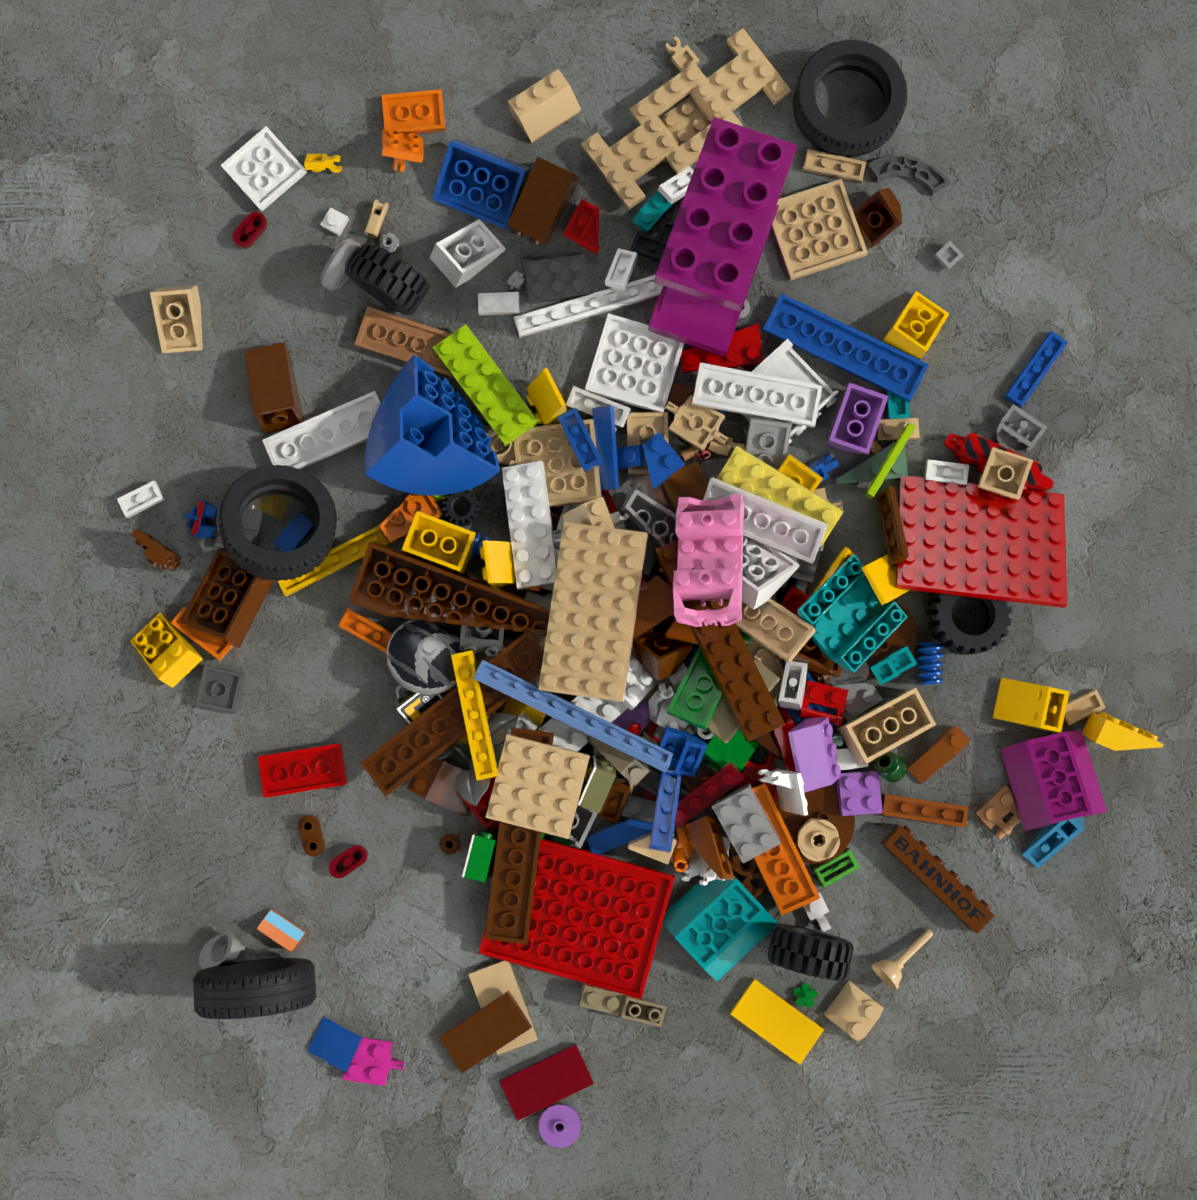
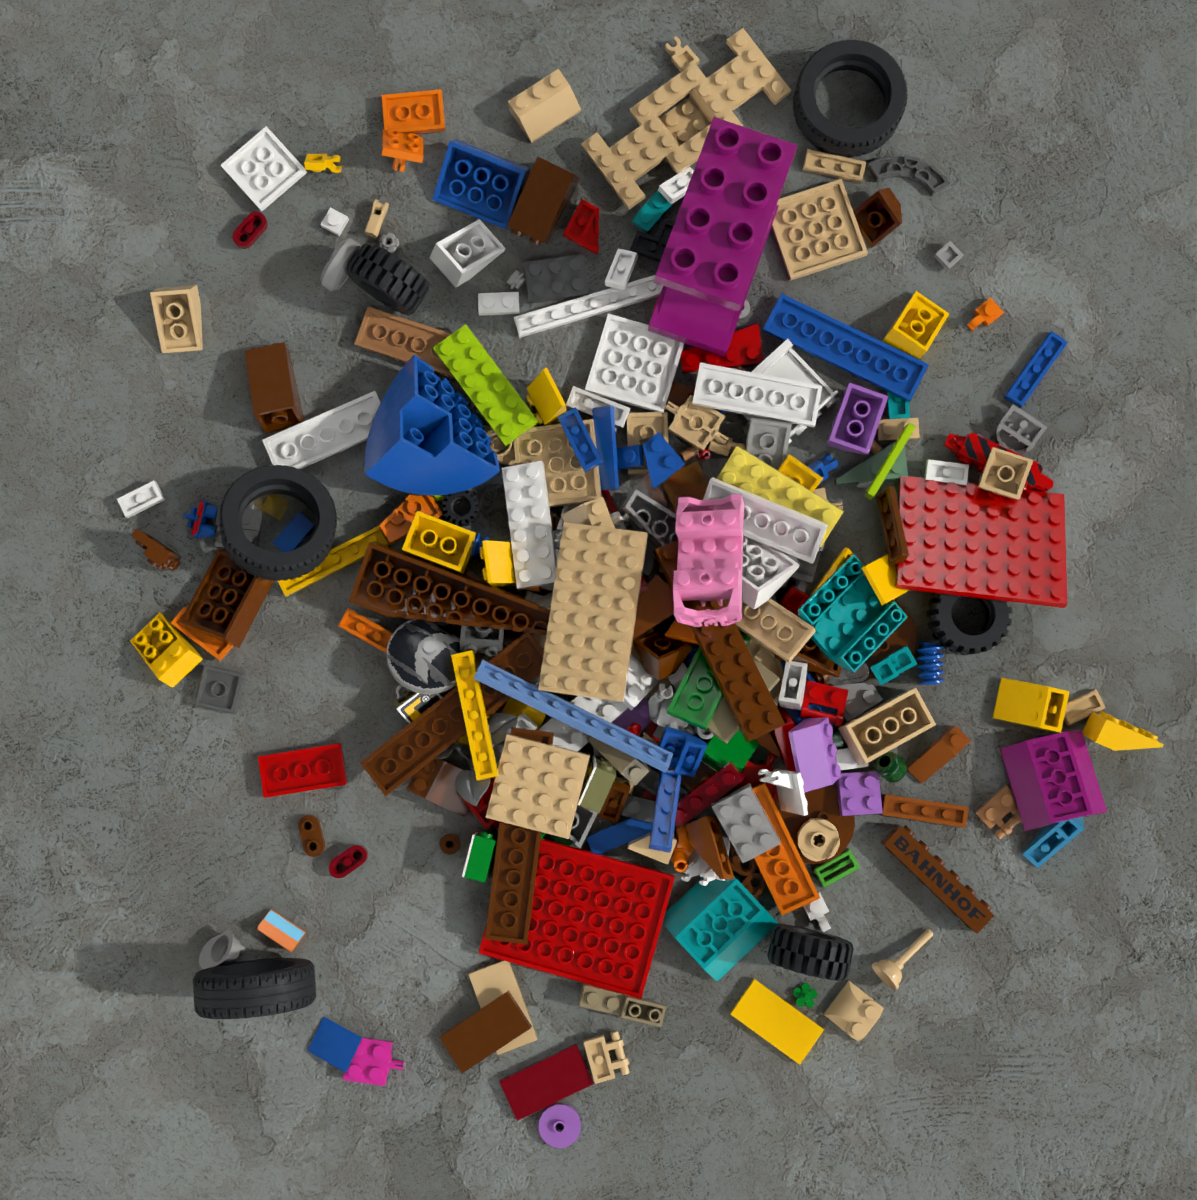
none -> tan plate [583,1031,630,1084]
none -> orange plate [967,297,1004,331]

